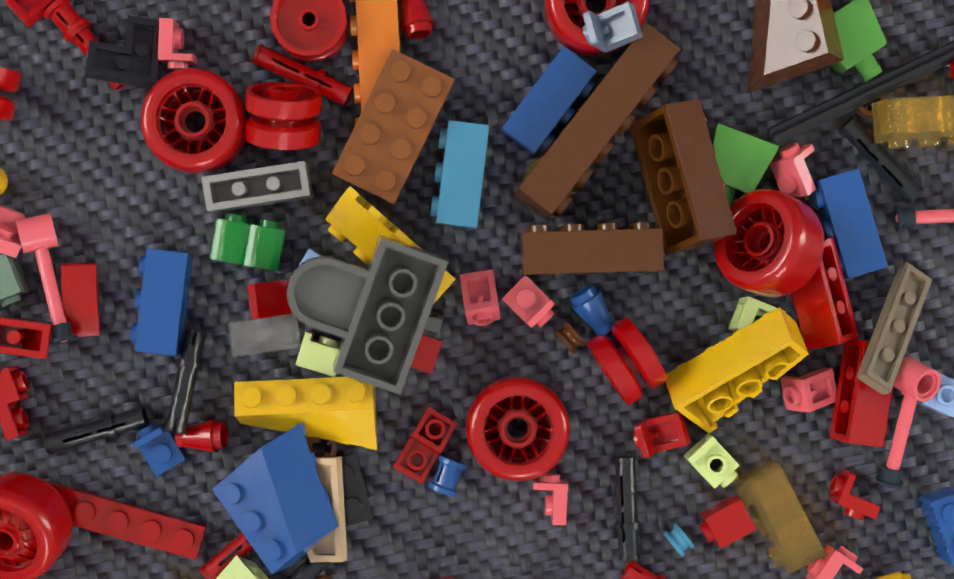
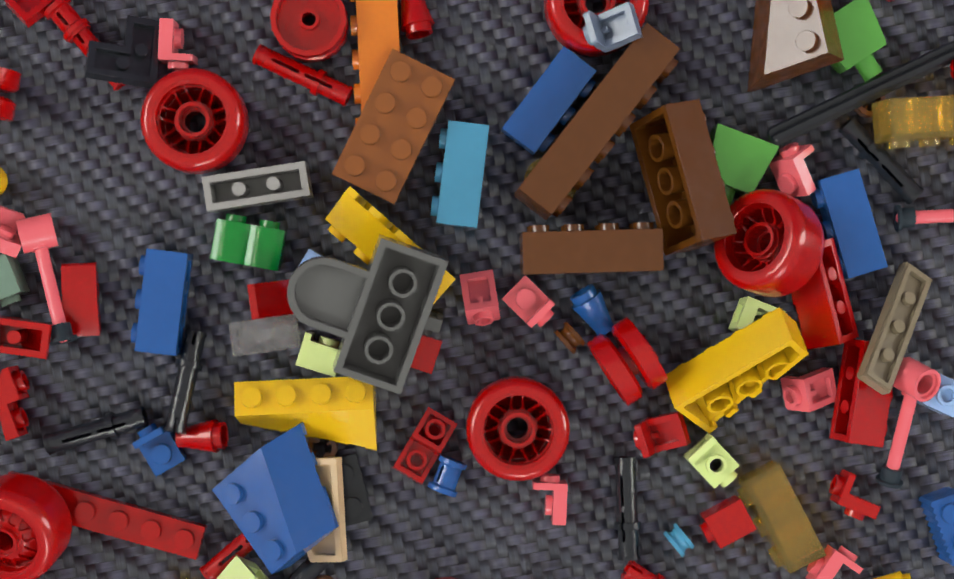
red wheel [244,82,322,150] -> none

